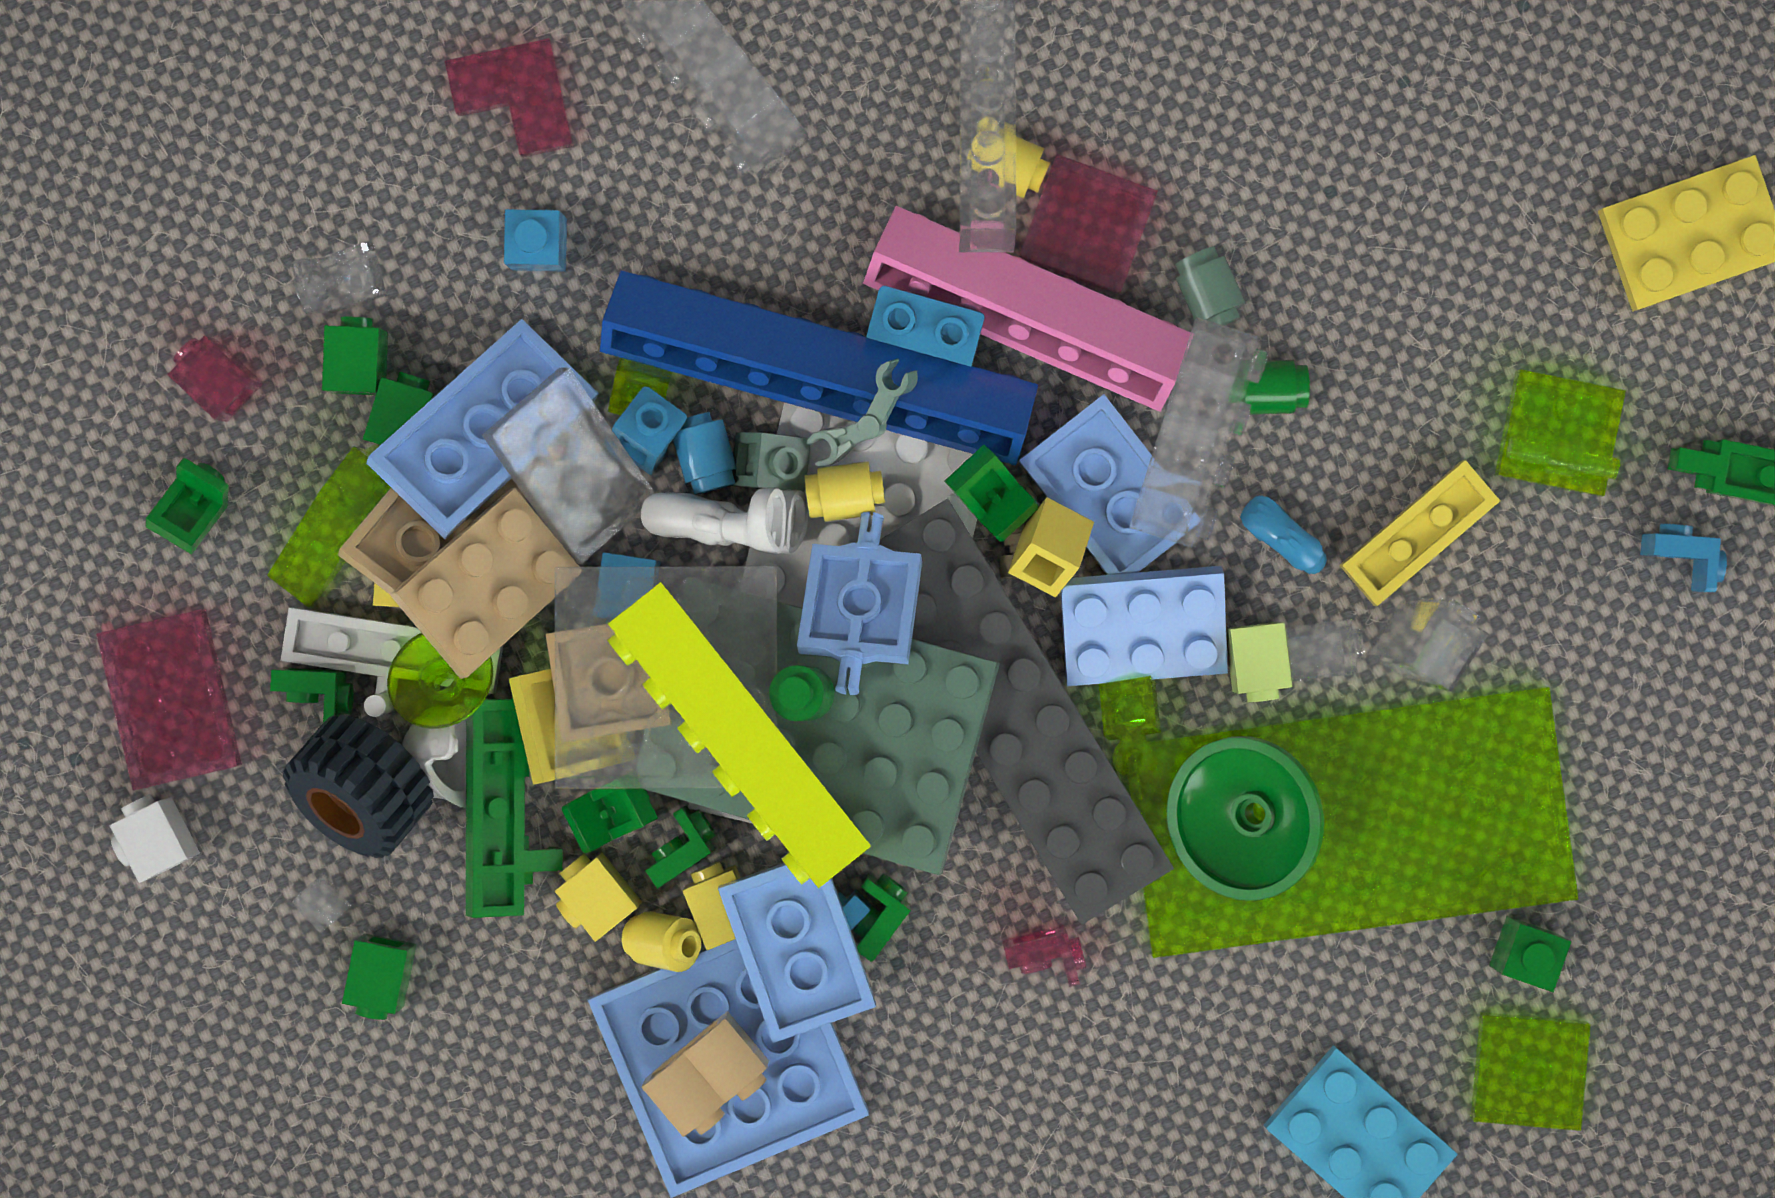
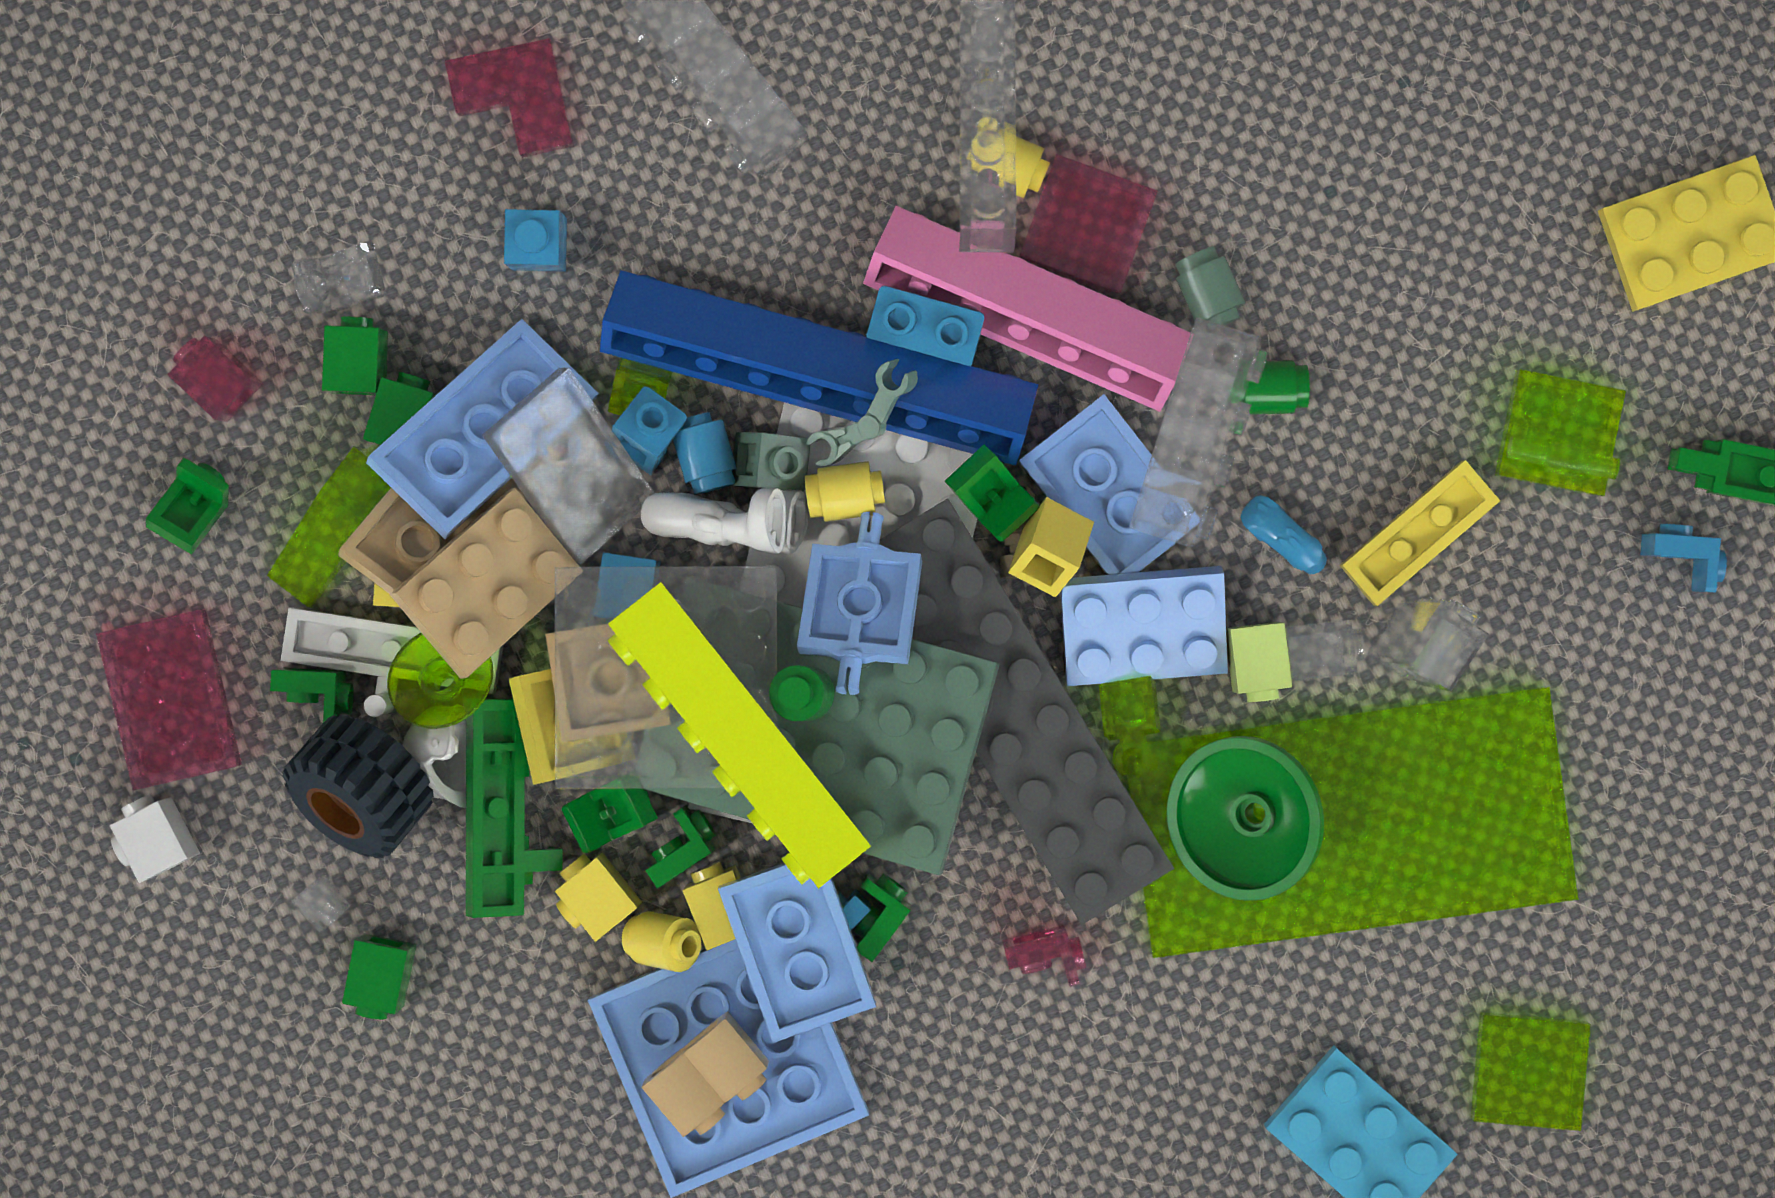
green brick [1489,916,1572,993] -> none

